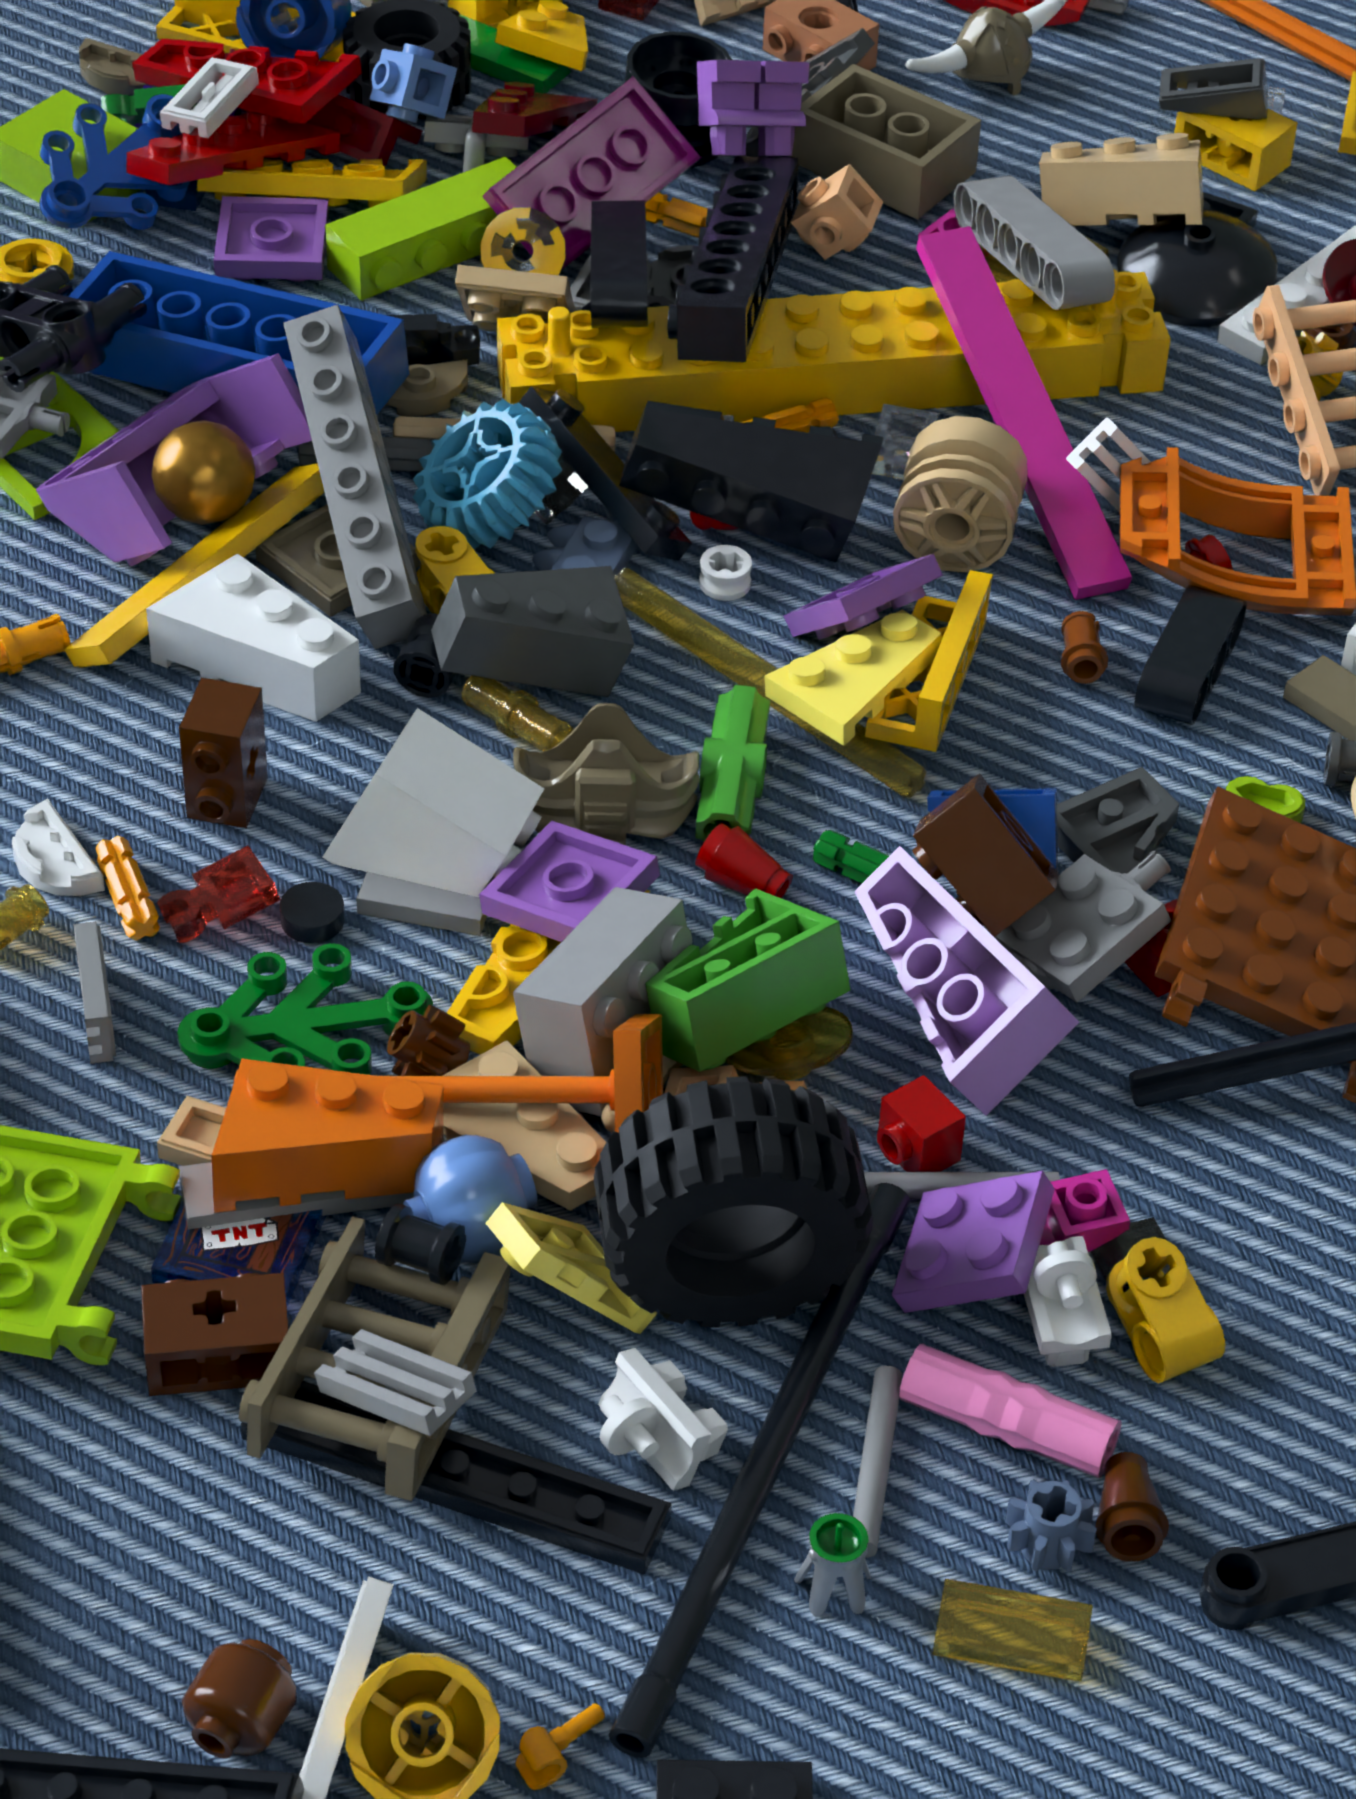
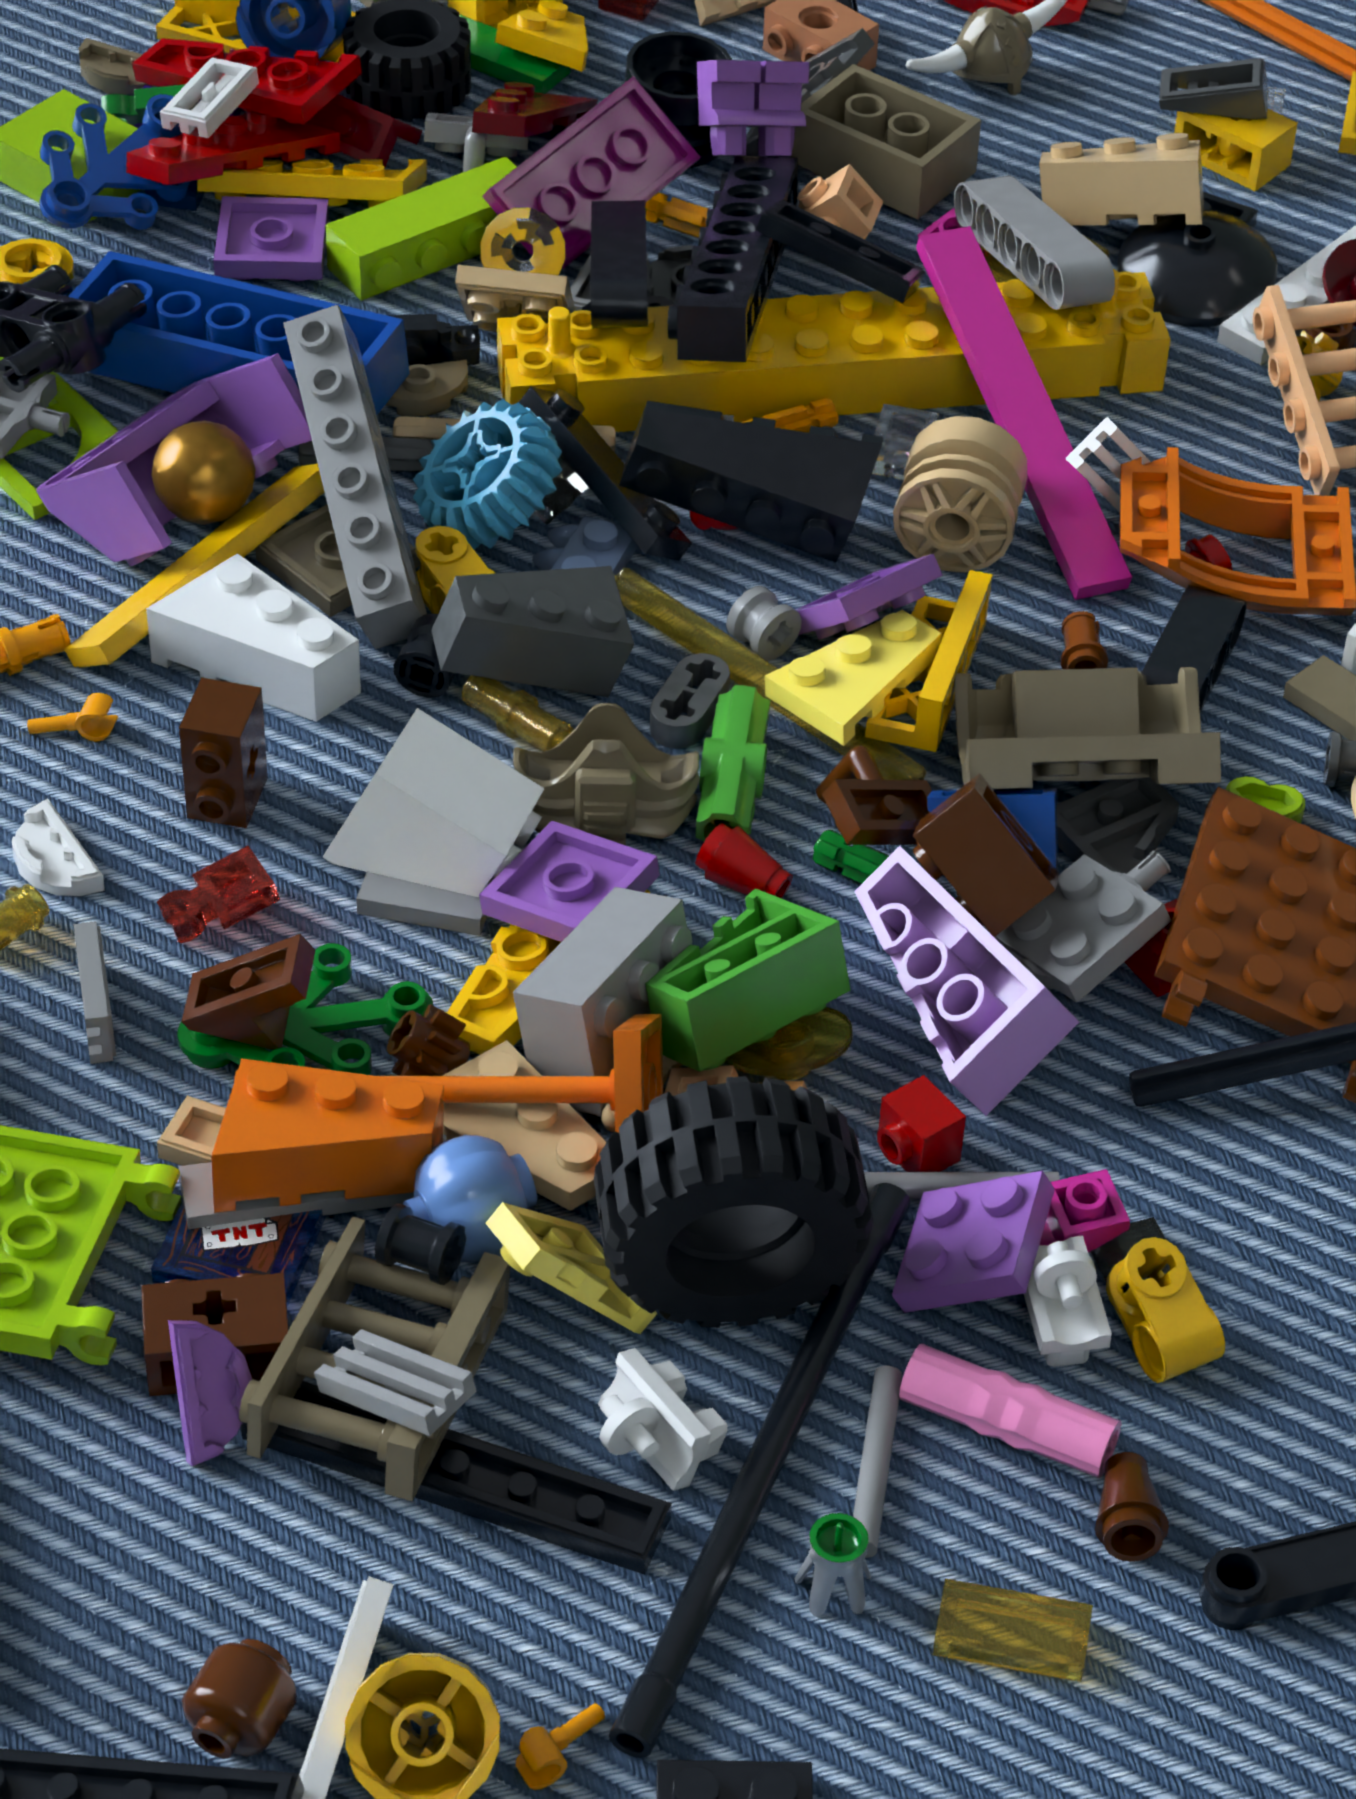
light orange axle [96,835,160,941] -> none
black tile [280,882,345,943] -> none
medium blue brick [369,43,457,124] -> none
white bush [699,545,752,601] -> none
sand blue gear [1005,1479,1097,1572] -> none
none -> light orange hand [27,693,118,742]
none -> medium lavender plate [168,1320,252,1466]
none -> reddish brown slope [181,934,316,1050]
none -> flat silver beam [650,653,730,749]
none -> light grey wheel [726,586,802,661]
none -> black tile [756,199,925,303]
none -> reddish brown plate [816,745,932,845]
none -> dark tan piece [954,667,1221,790]

